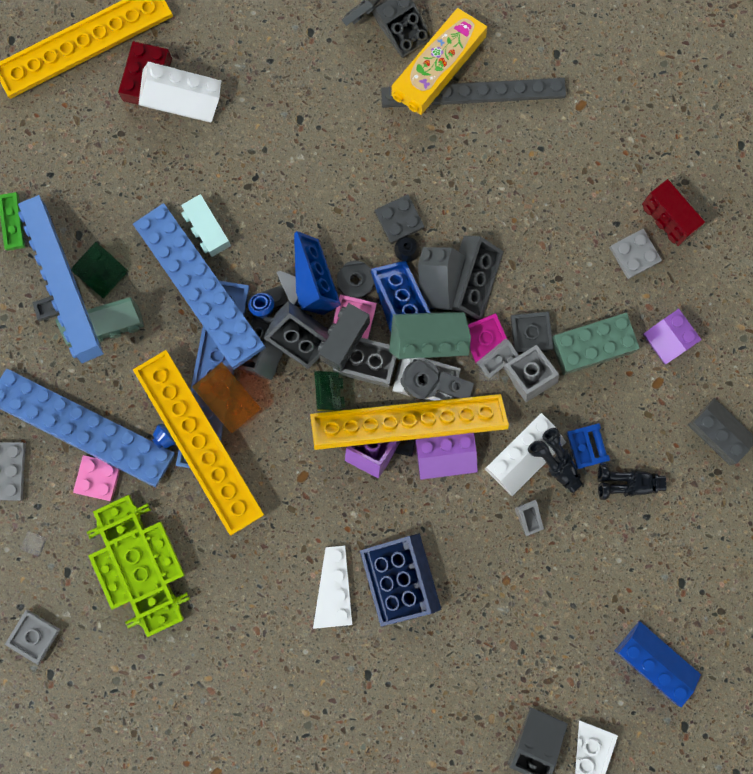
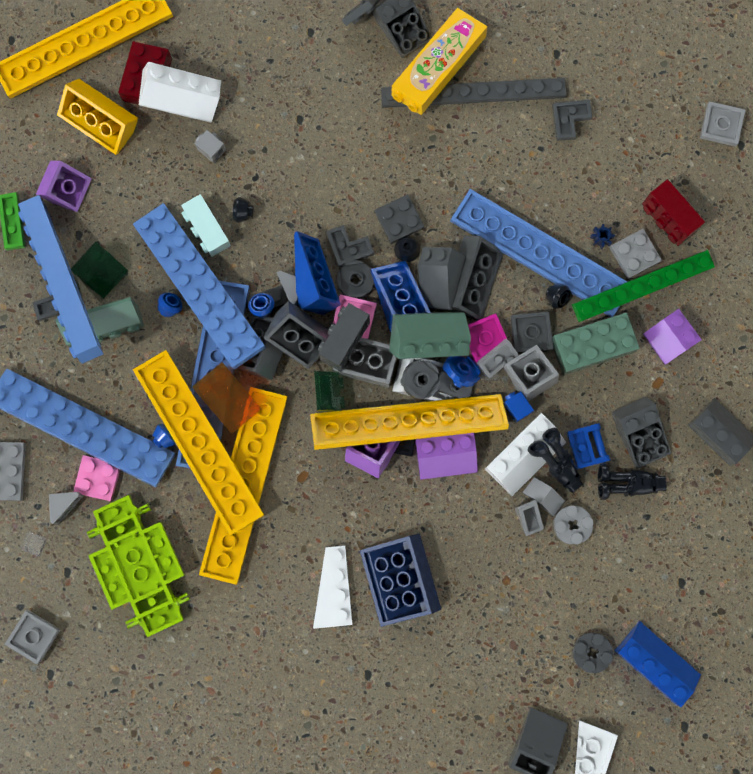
none -> medium lavender slope [36,161,92,212]
none -> light grey slope [49,492,84,525]
none -> yellow slope [57,79,138,155]
none -> blue cone [157,293,183,317]
none -> light grey brick [195,130,226,163]
none -> yellow plate [199,387,288,585]
none -> black cone [233,197,254,223]
none -> dark grey plate [326,225,374,267]
none -> blue plate [442,356,481,388]
none -> medium blue plate [450,189,627,317]
none -> blue brick [503,391,534,423]
none -> light grey slope [522,477,565,516]
none -> black cone [546,284,571,309]
none -> dark grey plate [552,100,592,141]
none -> light grey plate [553,506,593,544]
none -> green plate [572,250,715,322]
none -> dark grey plate [572,632,613,673]
none -> dark blue gear [590,224,615,249]
none -> dark grey slope [611,397,671,469]
none -> light grey plate [700,101,745,147]

